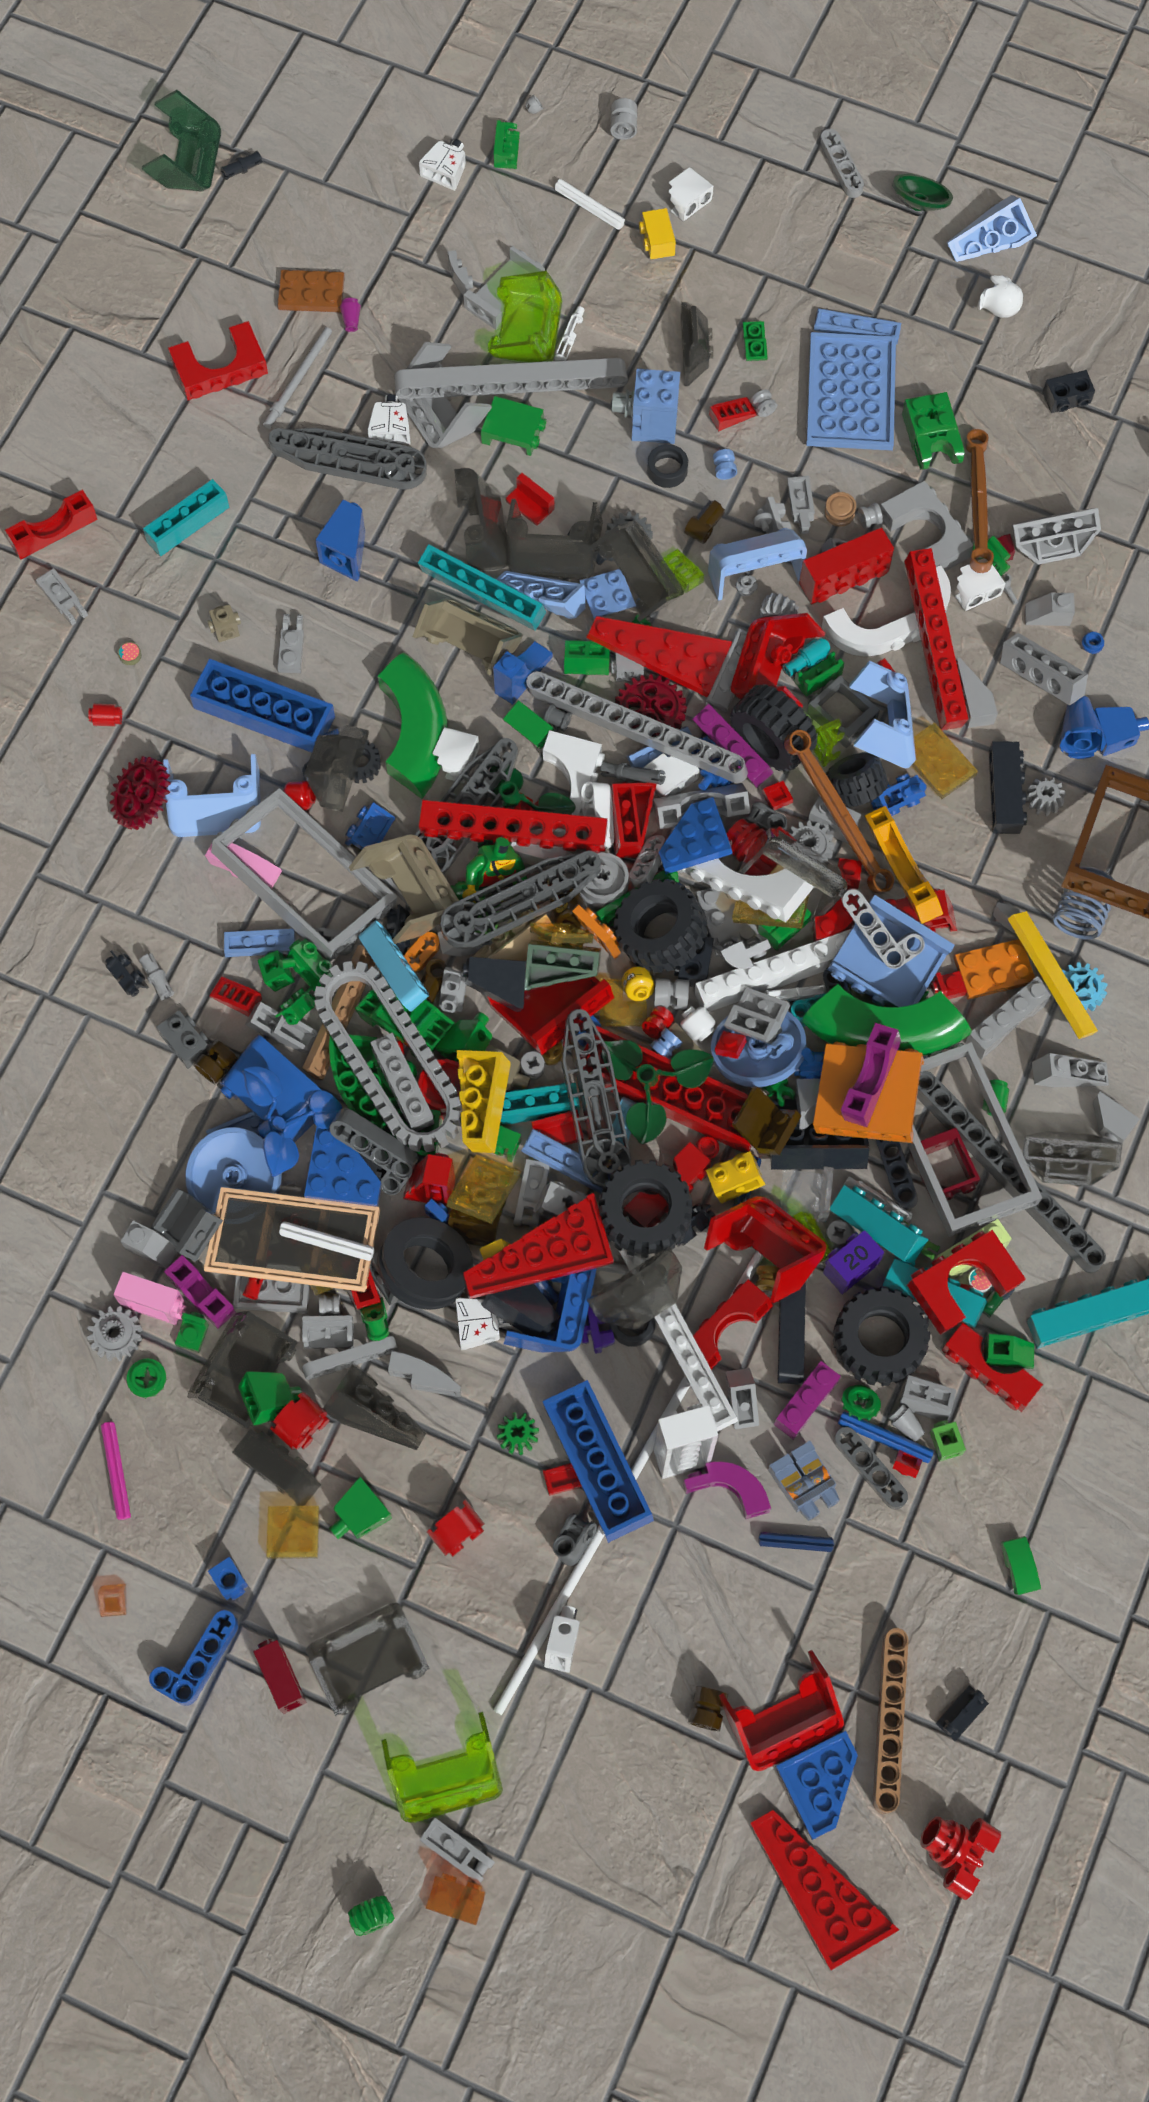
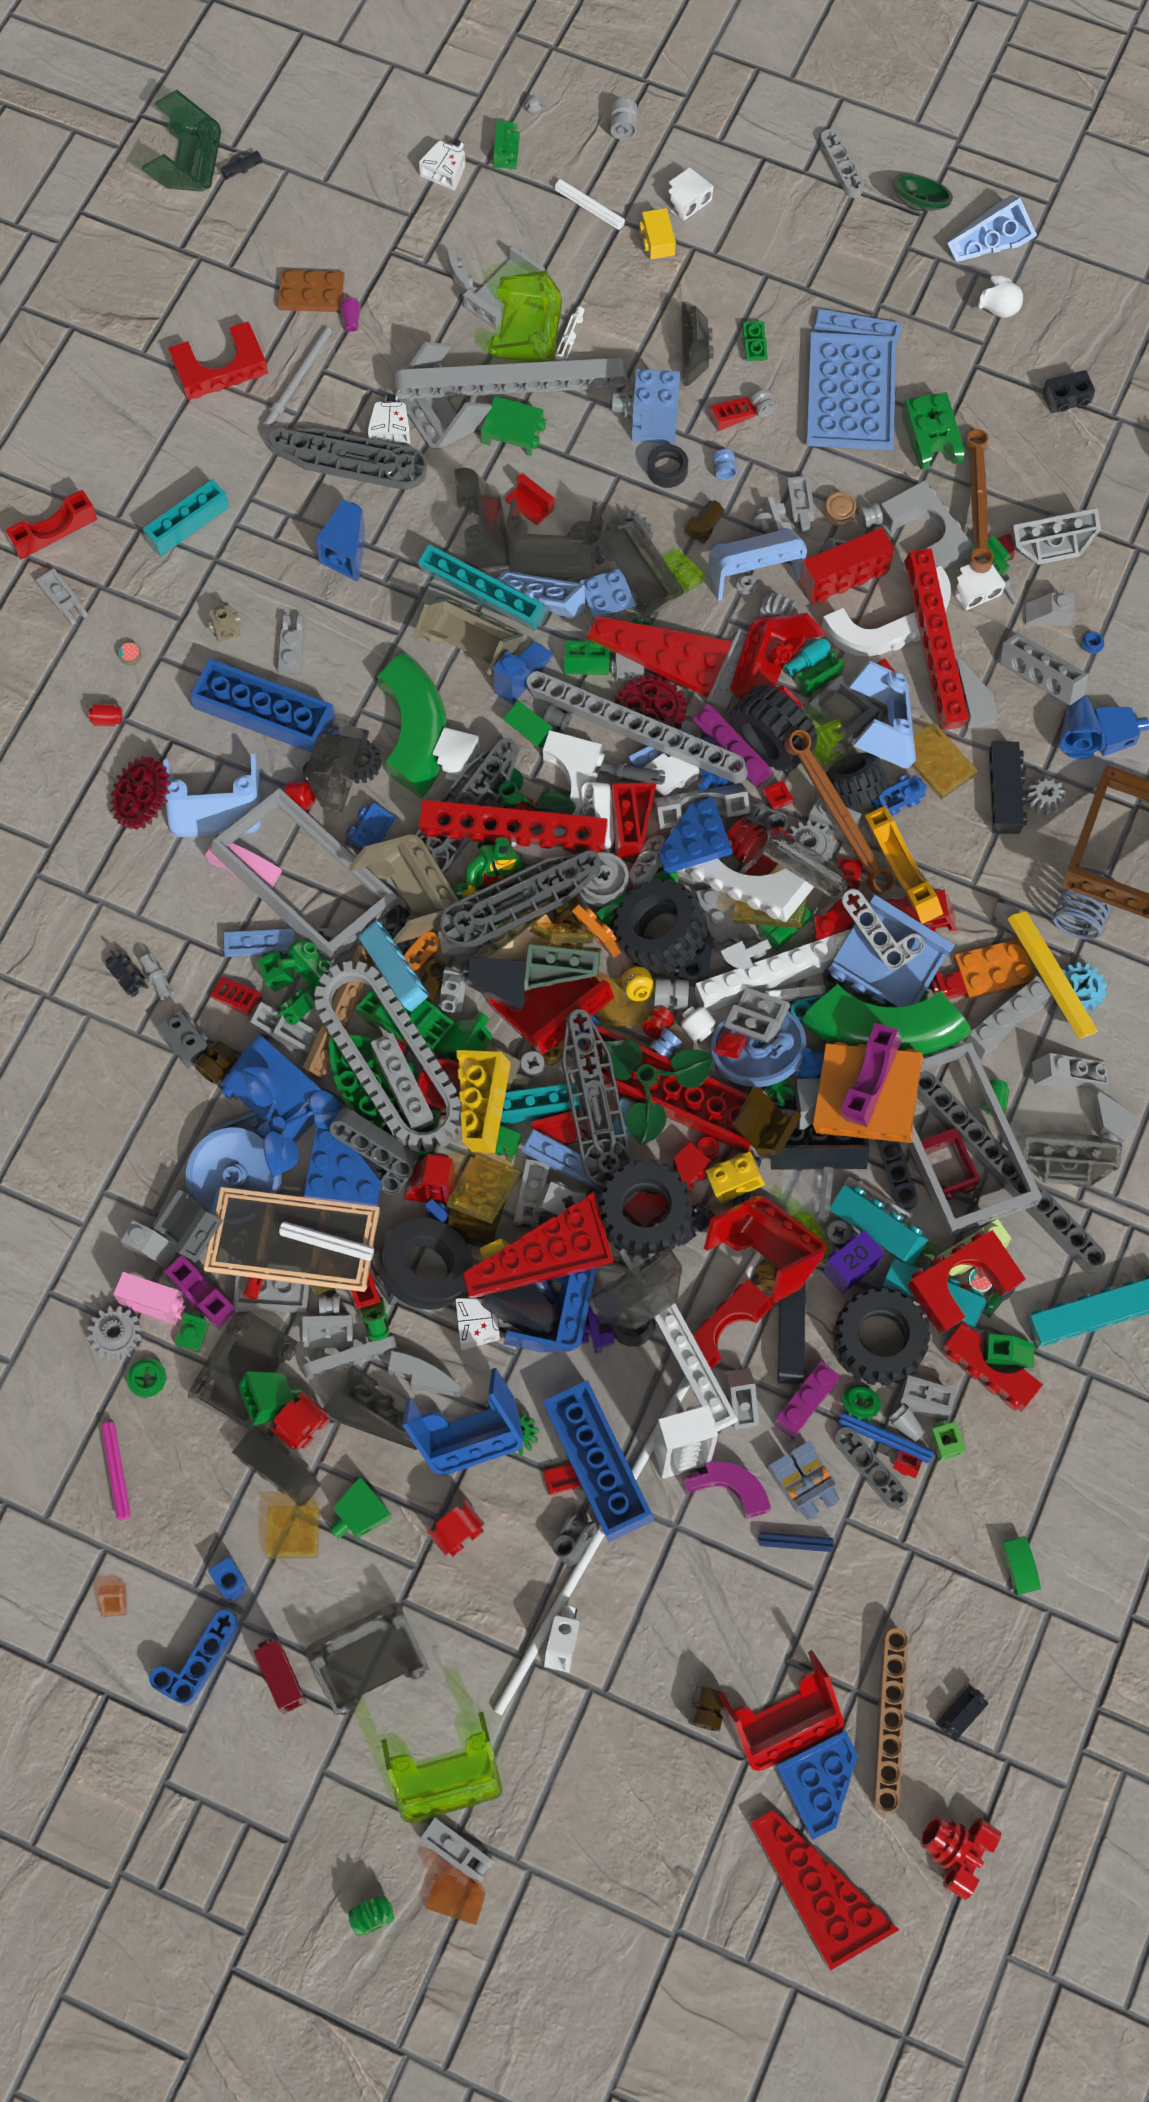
none -> blue windscreen [402,1368,523,1475]

